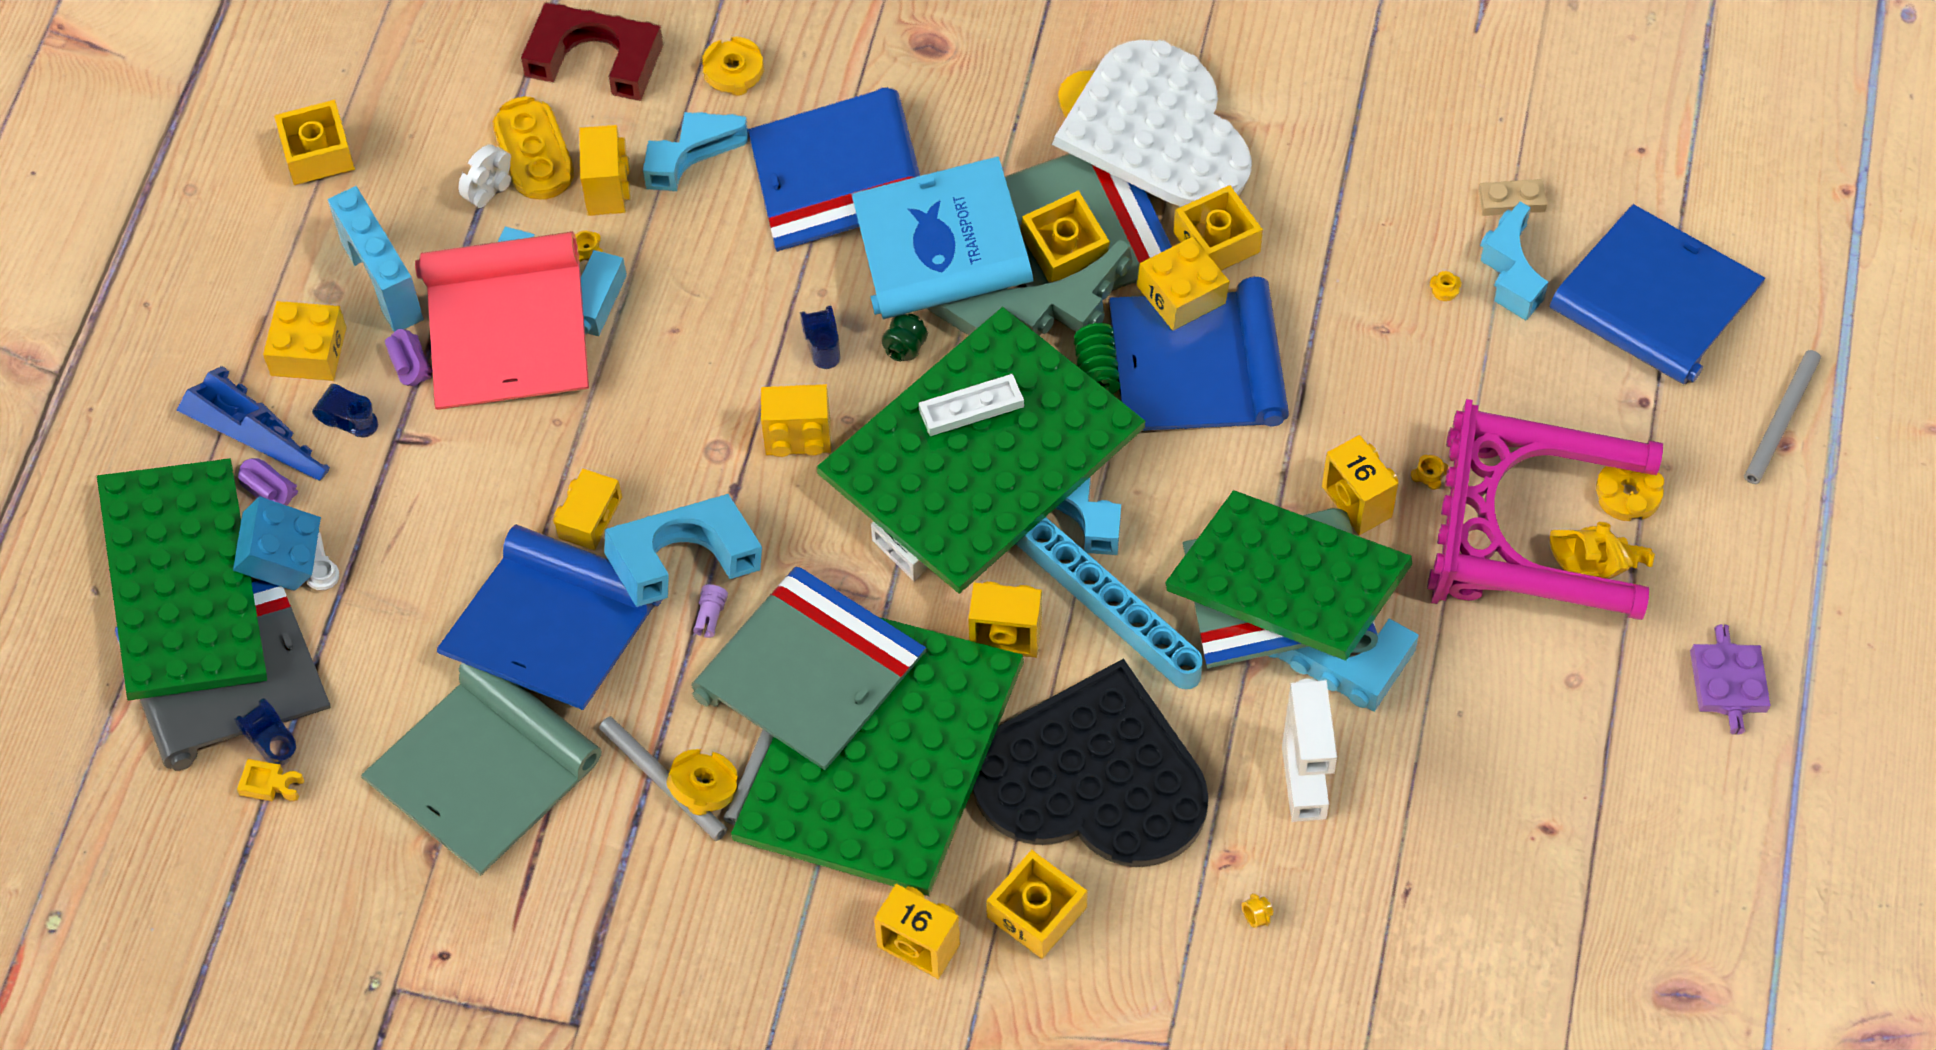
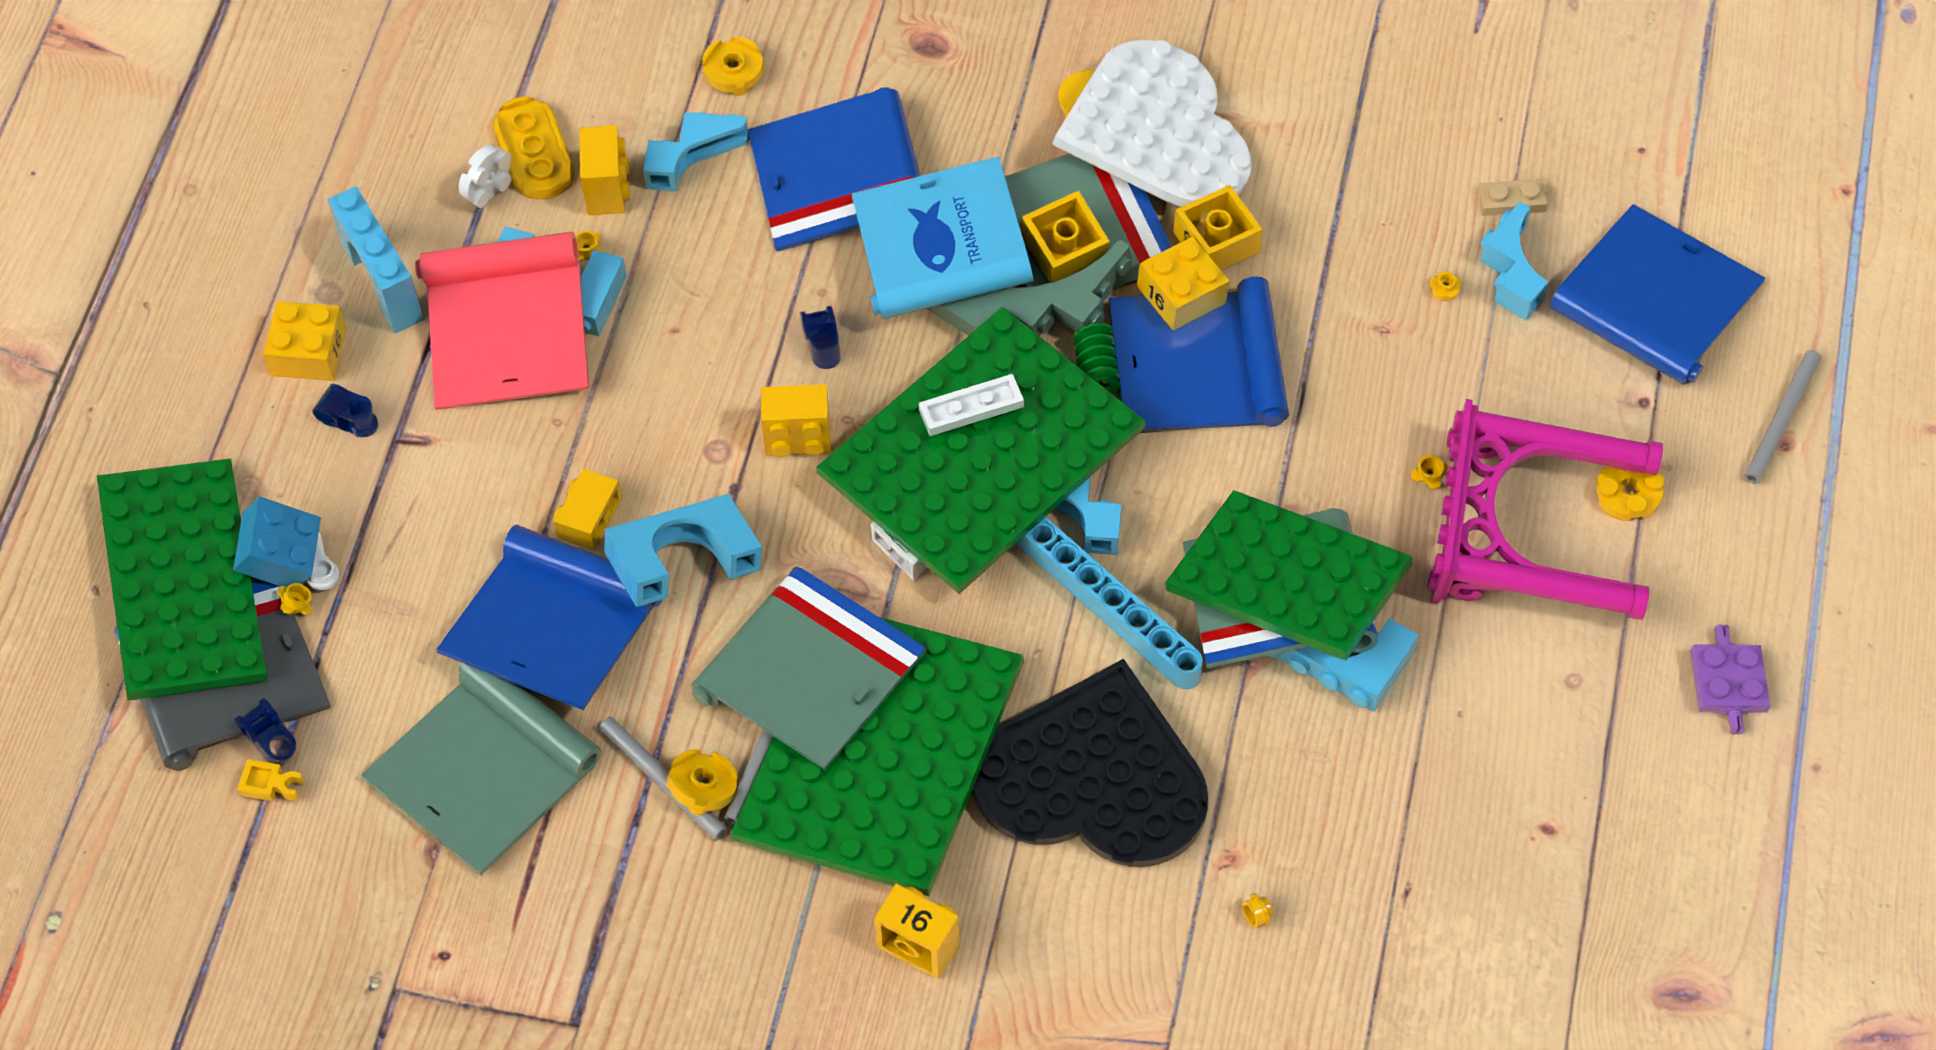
blue wedge [176,366,330,481] -> none
medium lavender piece [238,458,298,506] -> none
yellow brick [274,99,355,185] -> none
medium lavender piece [384,329,433,386] -> none
dark red arch [521,2,663,101] -> none
lavender pin [693,585,728,638] -> none
dark green piece [881,314,928,361] -> none
yellow brick [968,581,1042,658] -> none
yellow brick [986,849,1087,959] -> none
white arch [1282,678,1337,822] -> none
yellow brick [1322,435,1399,535] -> none
yellow helmet [1549,522,1655,579] -> none
none -> yellow plate [277,583,313,616]

